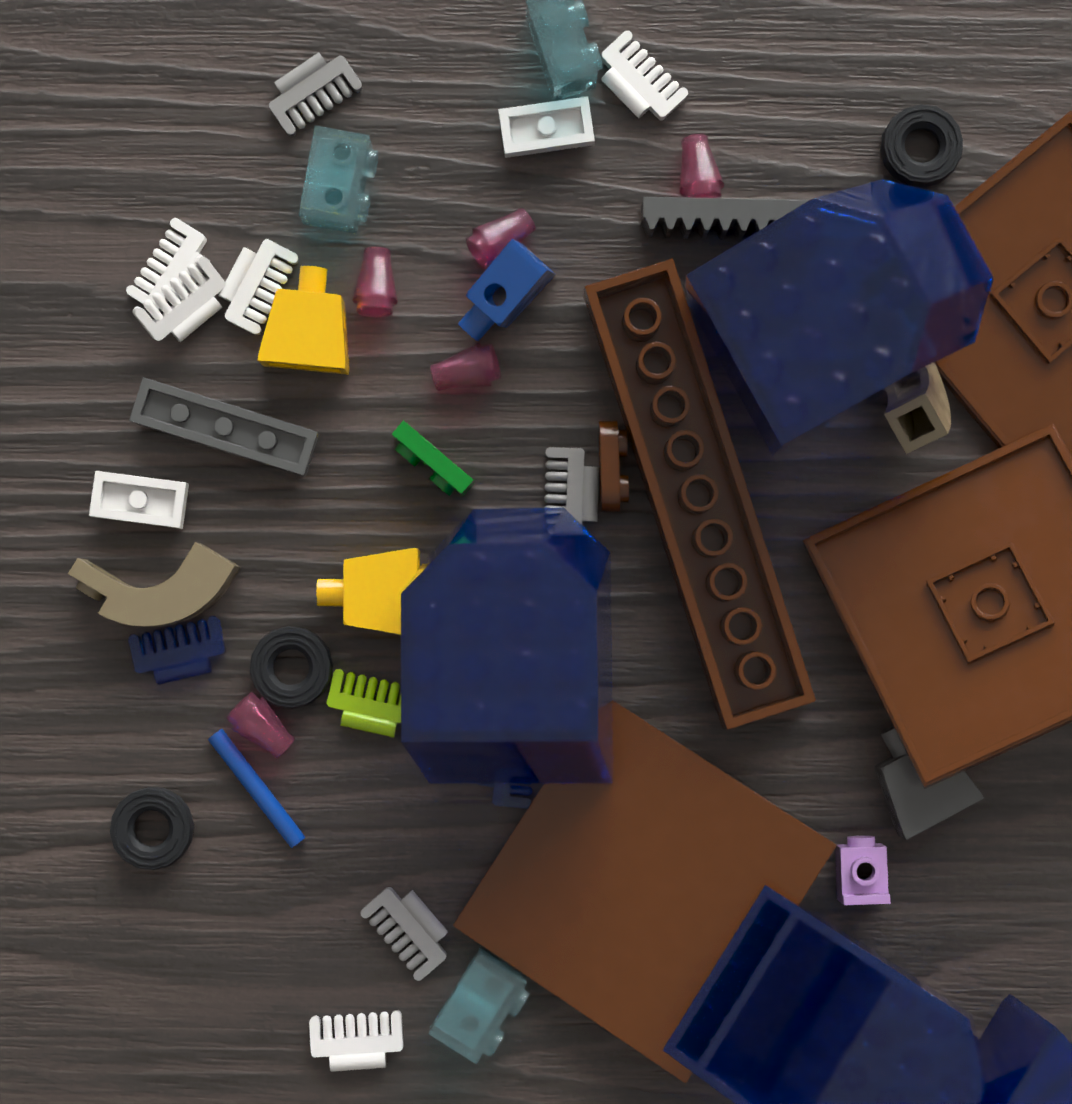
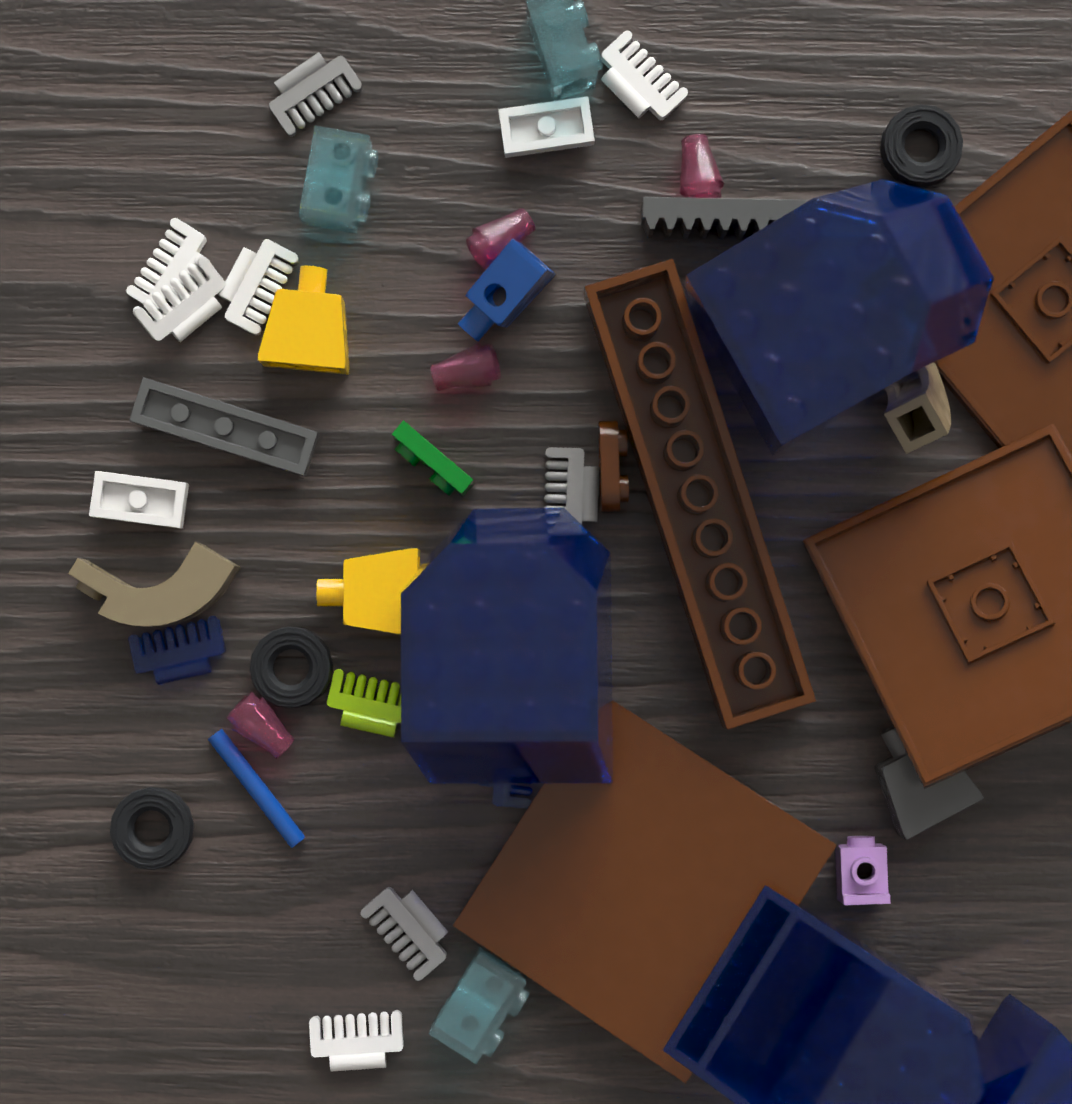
clear pink cone [352,247,398,318] -> none

